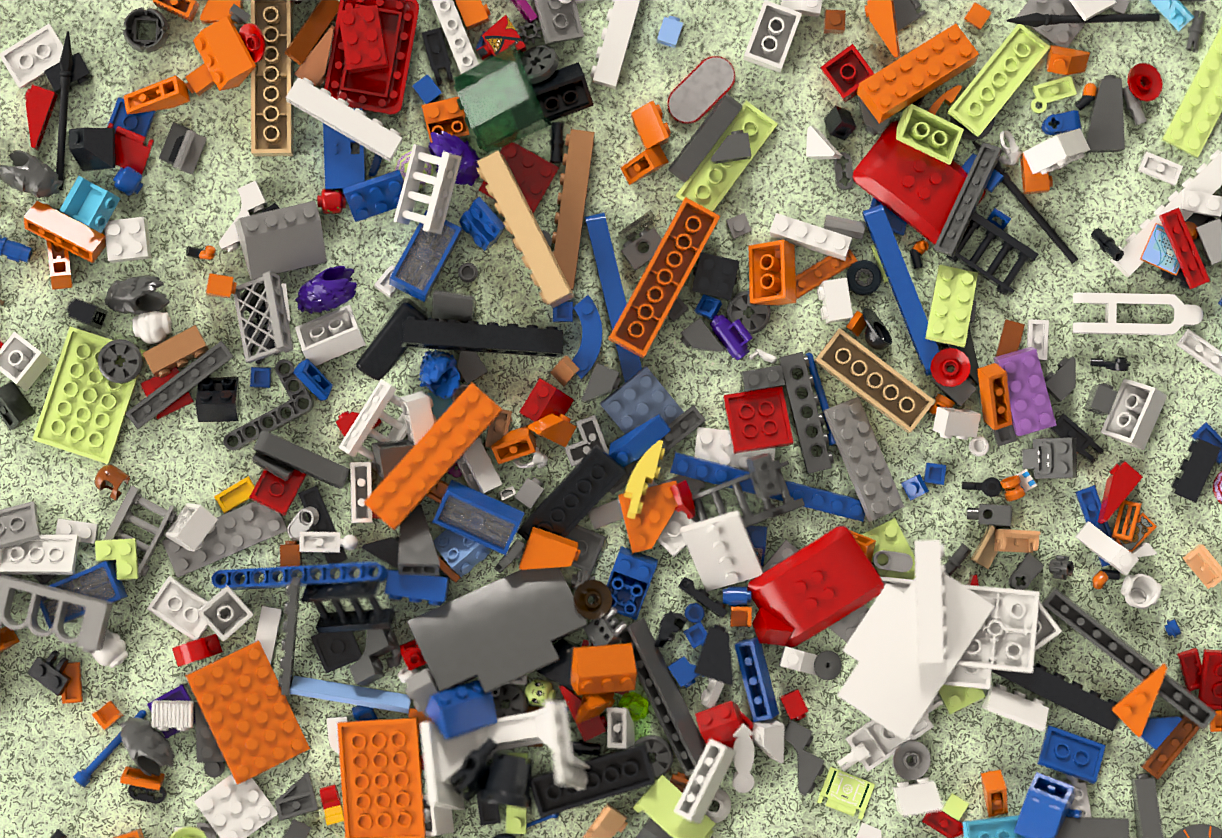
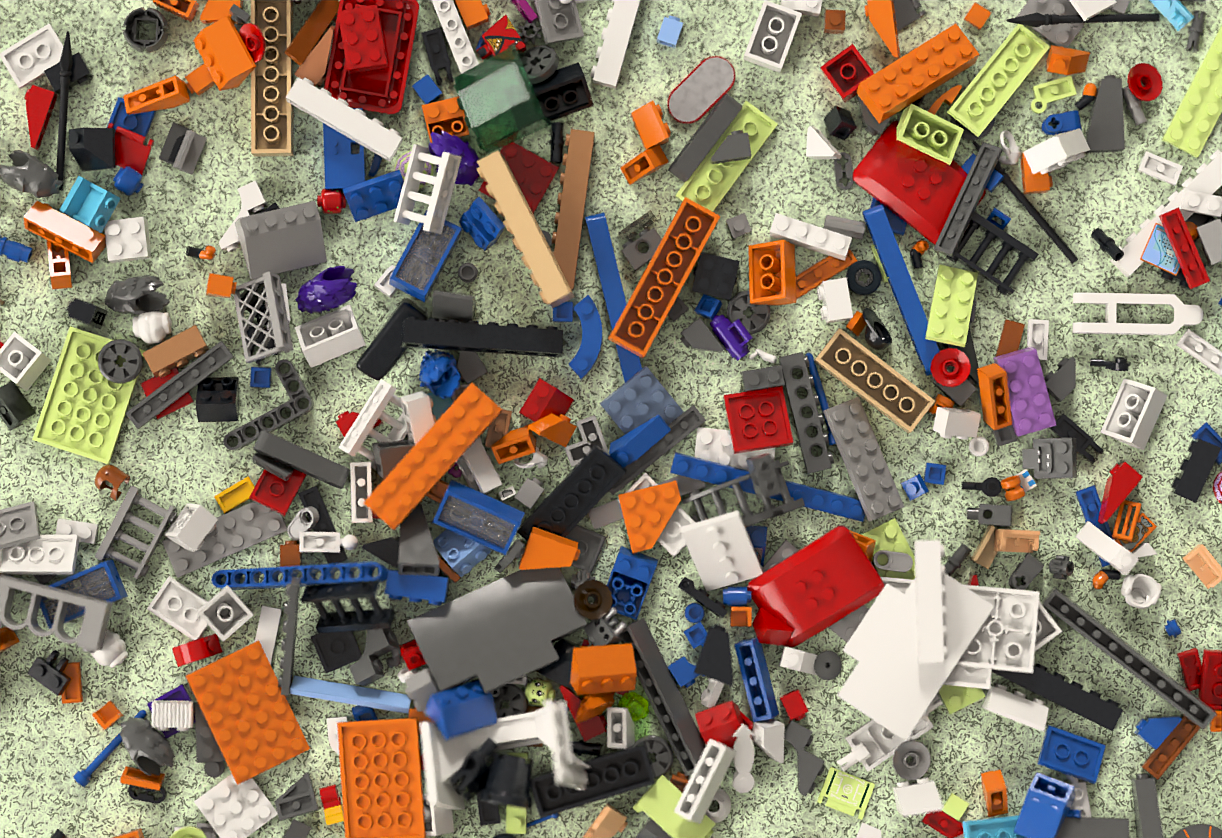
yellowish green plate [95,538,139,580] -> none
blue brick [293,359,333,401] -> none
medium nougat tile [550,355,580,387] -> none
dark grey slope [581,363,621,403] -> none
light yellow slope [624,440,665,519] -> none
black hand [654,611,688,648] -> none
red slope [670,480,695,519] -> none
dark grey brick [1084,383,1118,416] -> none
orange wing [1112,663,1167,738] -> none

